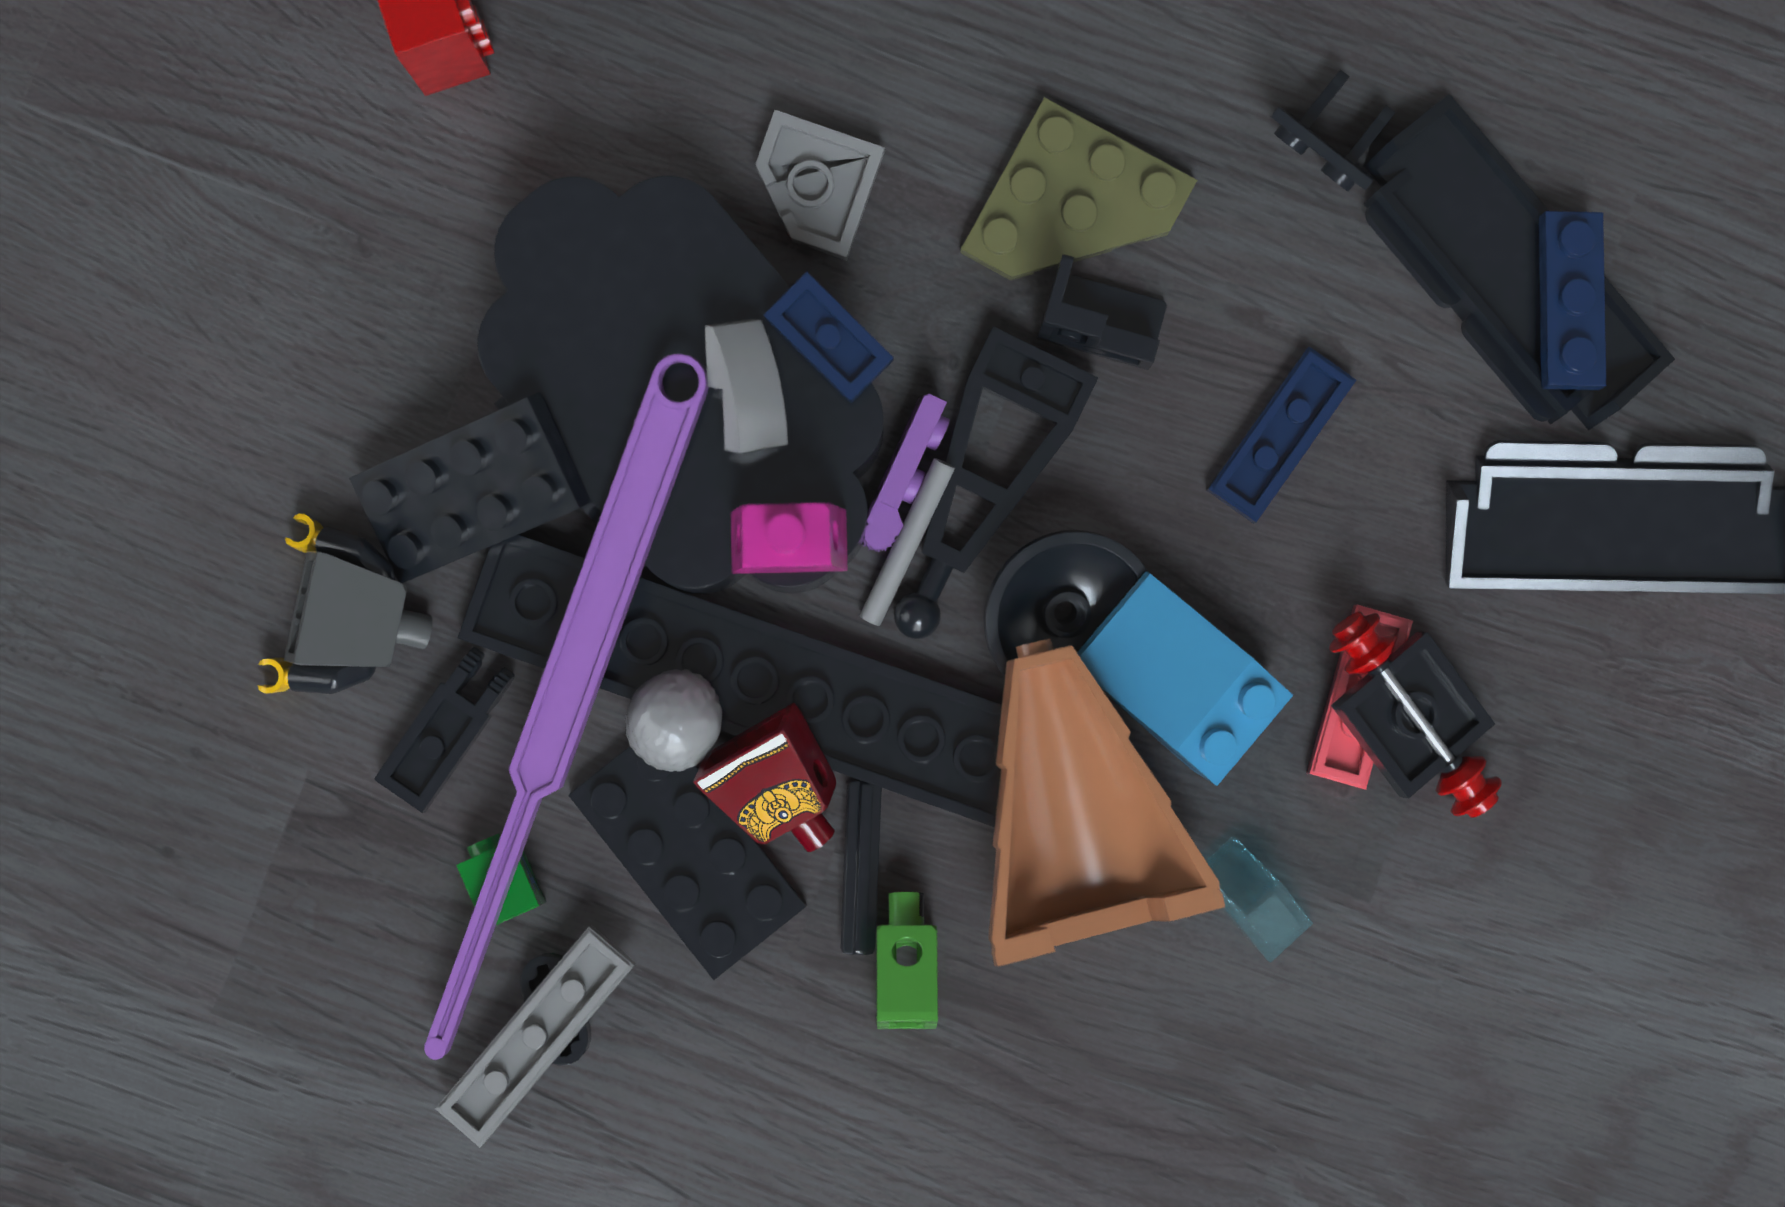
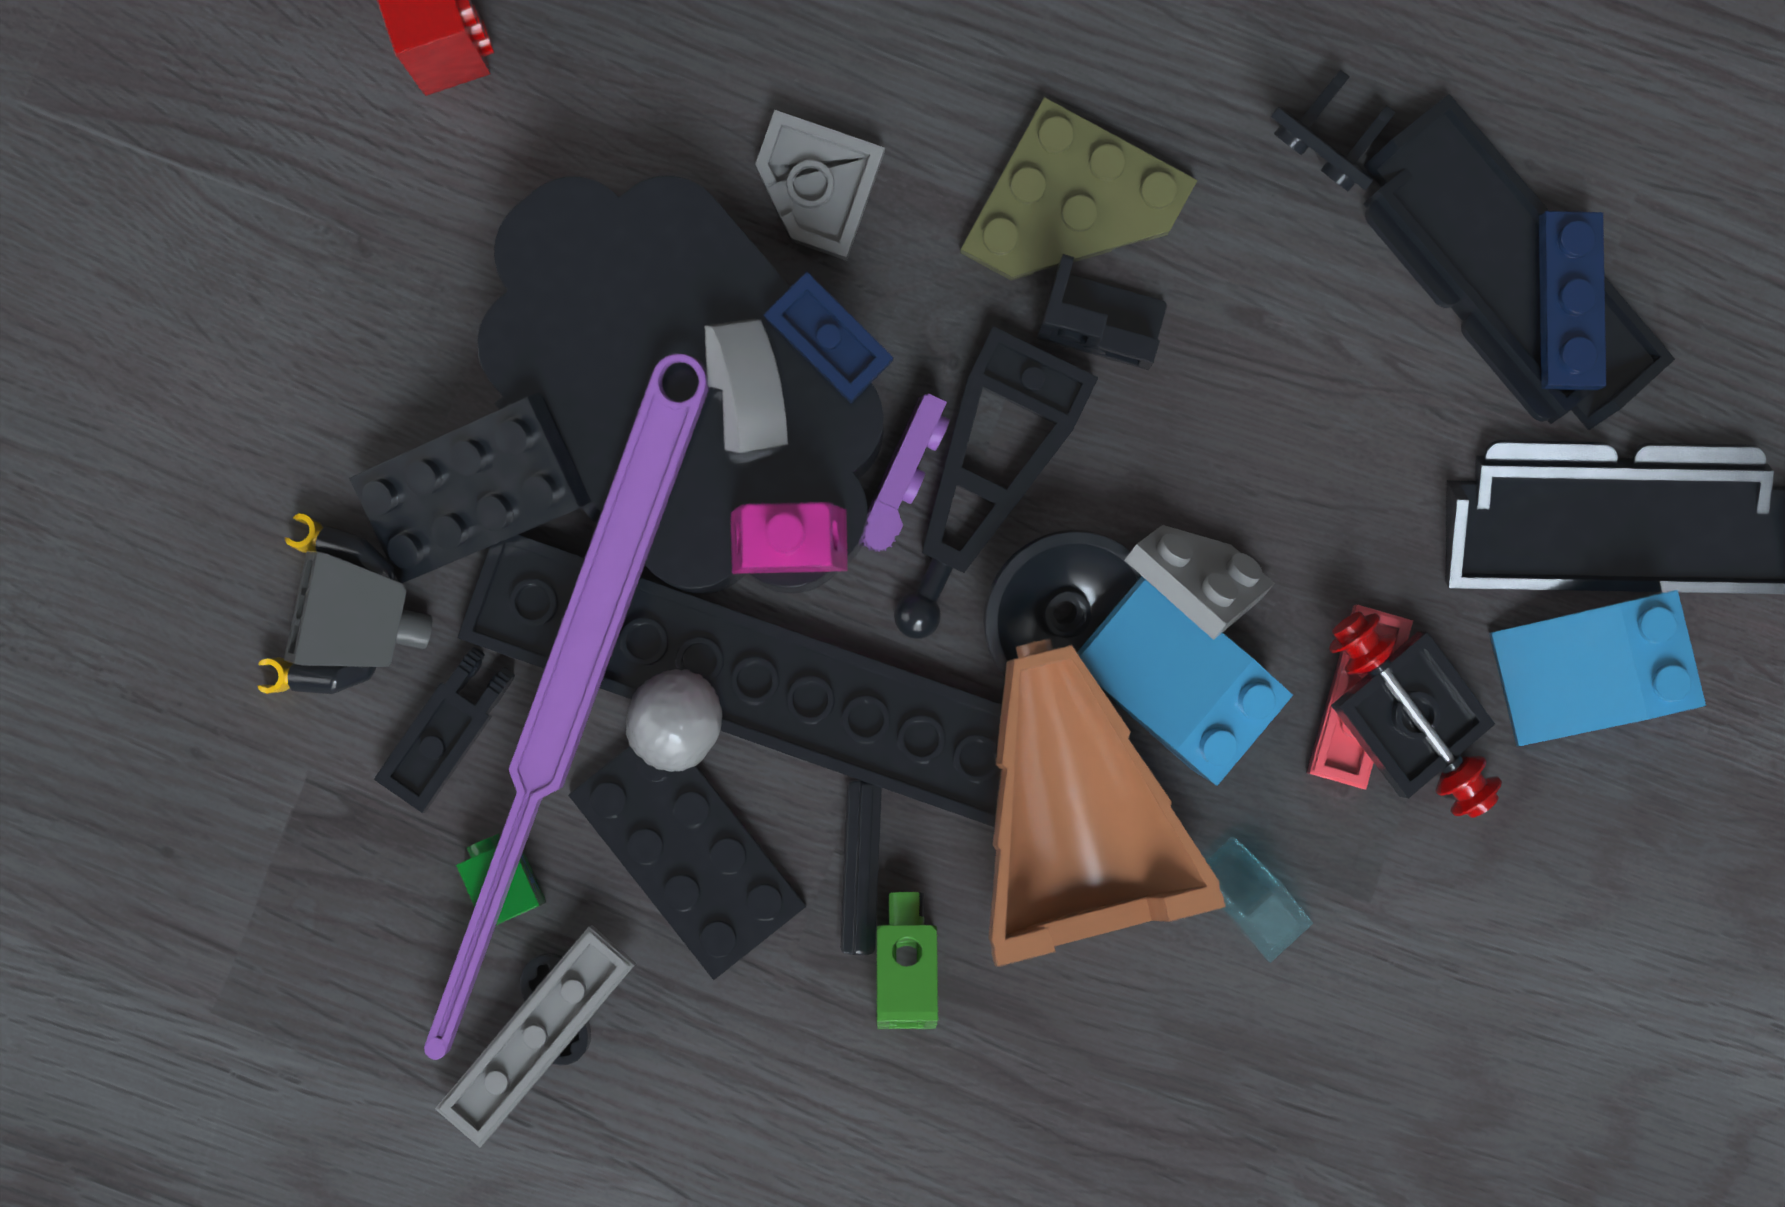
dark red torso [693,703,837,852] -> none
light grey bar [859,458,955,626] -> none
dark blue tile [1206,347,1356,524] -> none
none -> light grey plate [1125,525,1275,640]
none -> dark azure slope [1489,590,1706,746]

